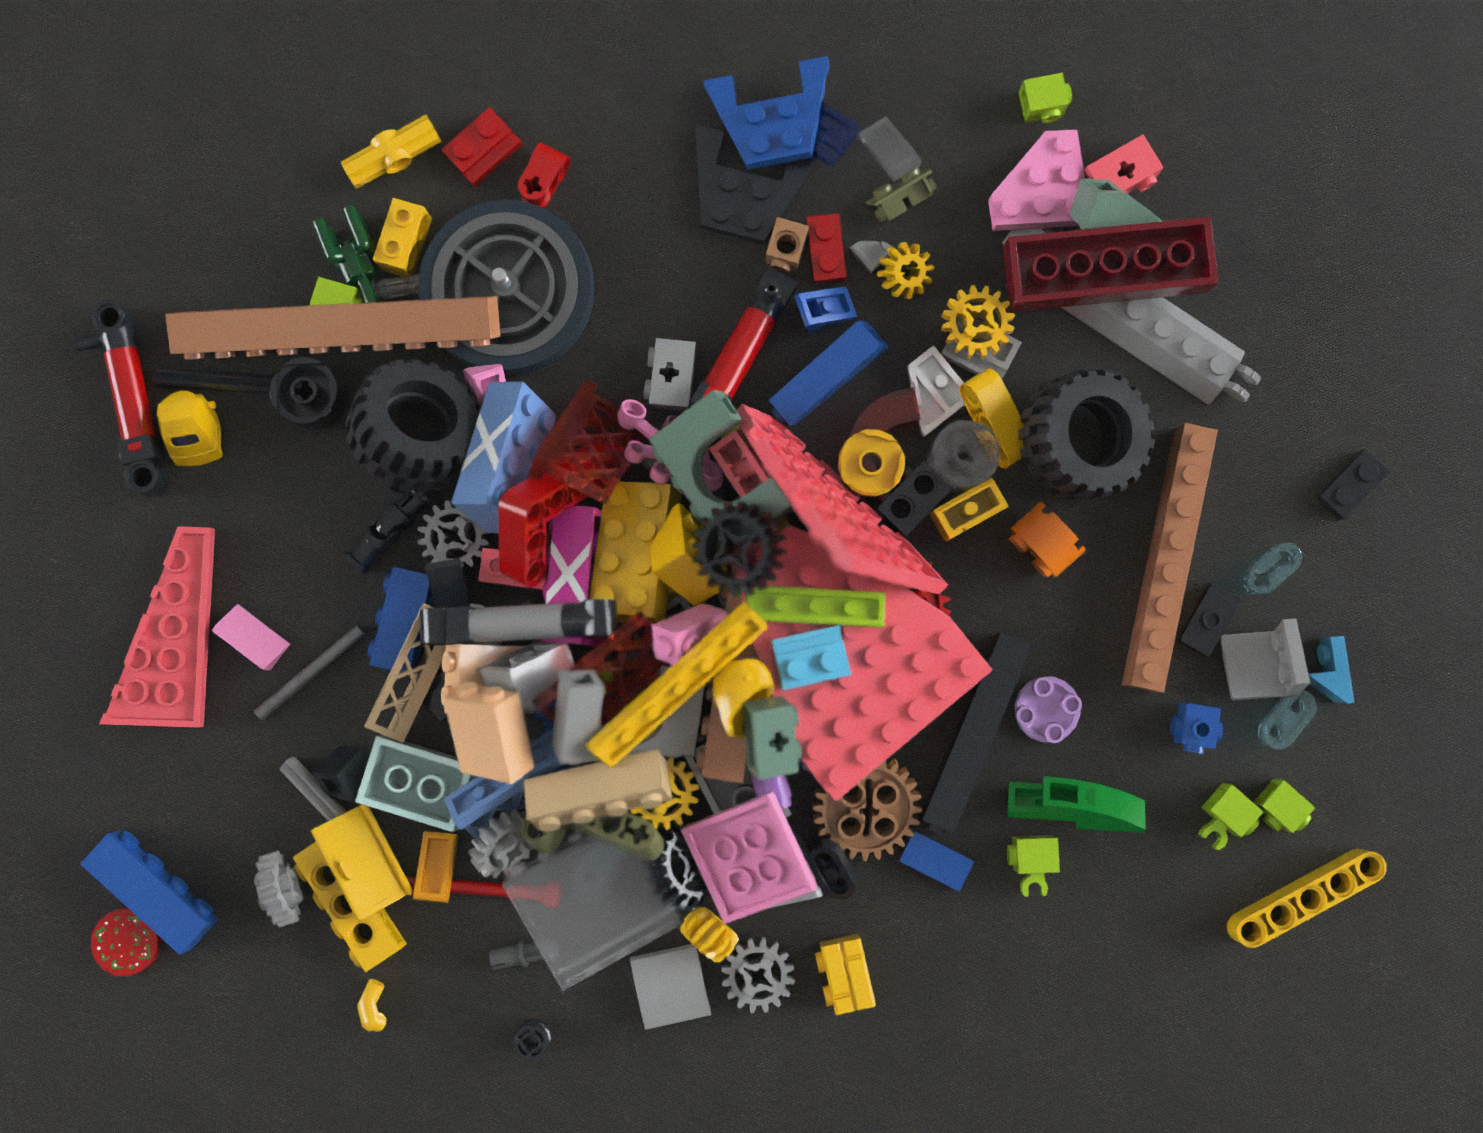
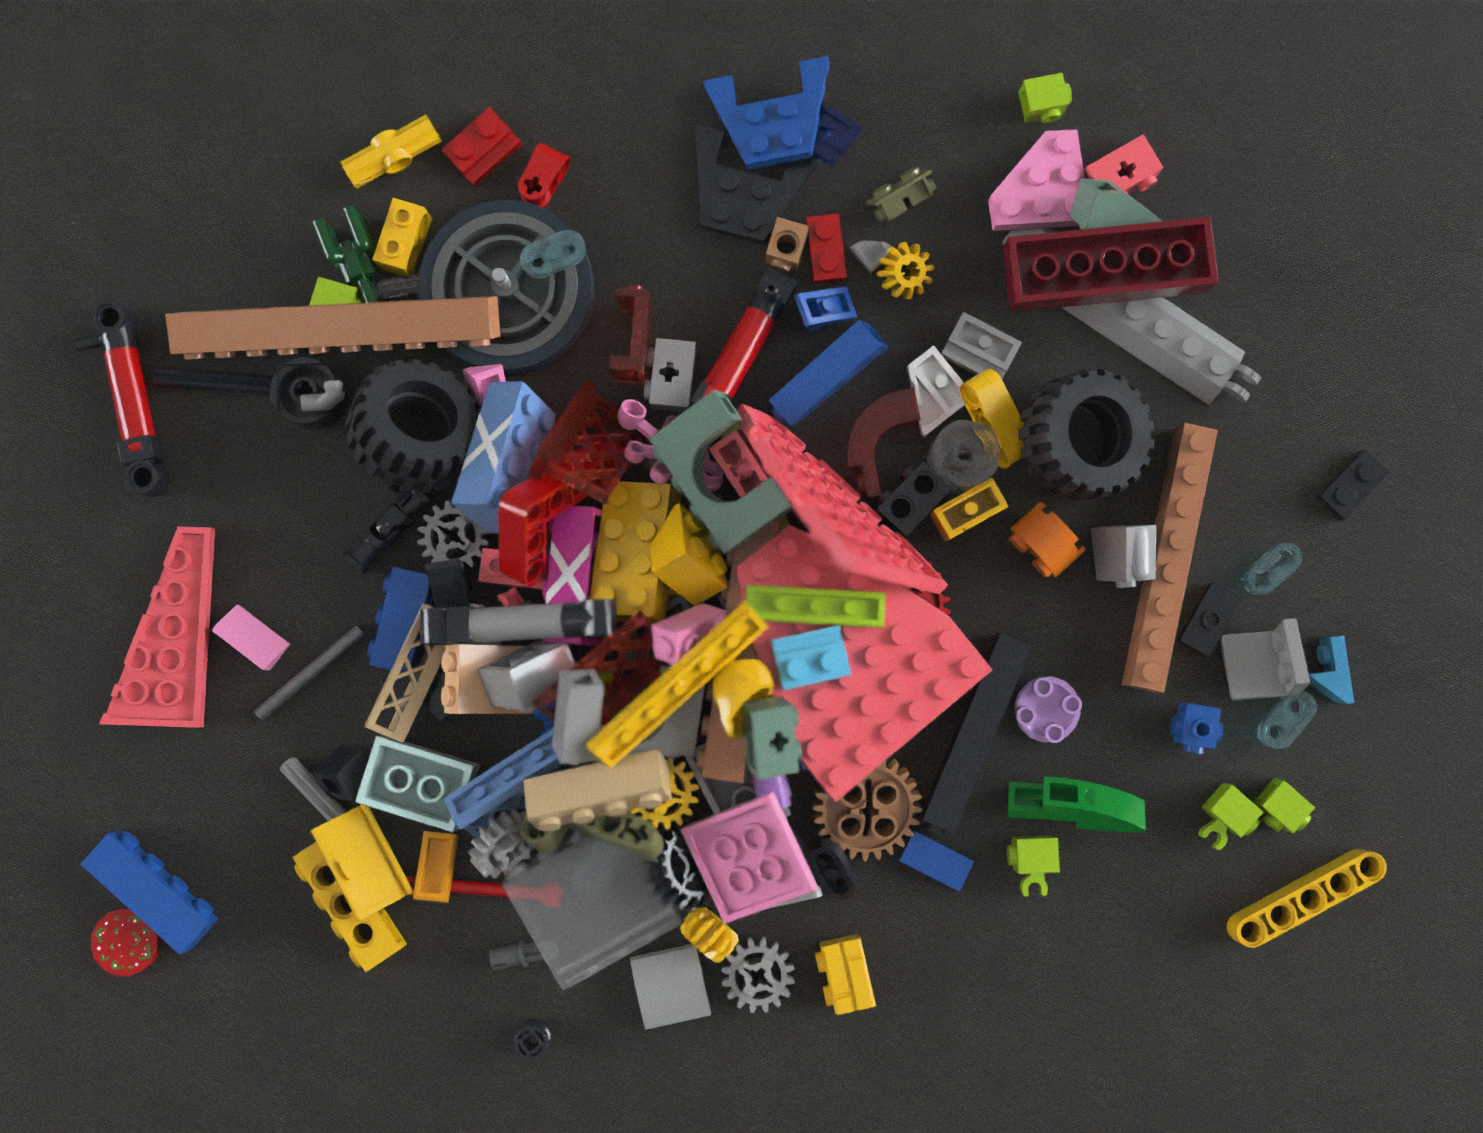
yellow helmet [156,390,223,466] -> none
light grey gear [254,851,303,927] -> none
yellow arm [357,979,386,1032] -> none
light nougat brick [444,682,535,784] -> none
black gear [691,501,787,597] -> none
yellow tile [838,429,905,497] -> none
clear tile [859,117,922,181] -> none
yellow gear [941,285,1015,359] -> none
none -> light grey arm [300,380,345,412]
none -> coral hand [497,586,524,606]
none -> clear light blue plate [520,230,586,279]
none -> clear red panel [609,285,653,384]
none -> light grey torso [1090,525,1156,588]

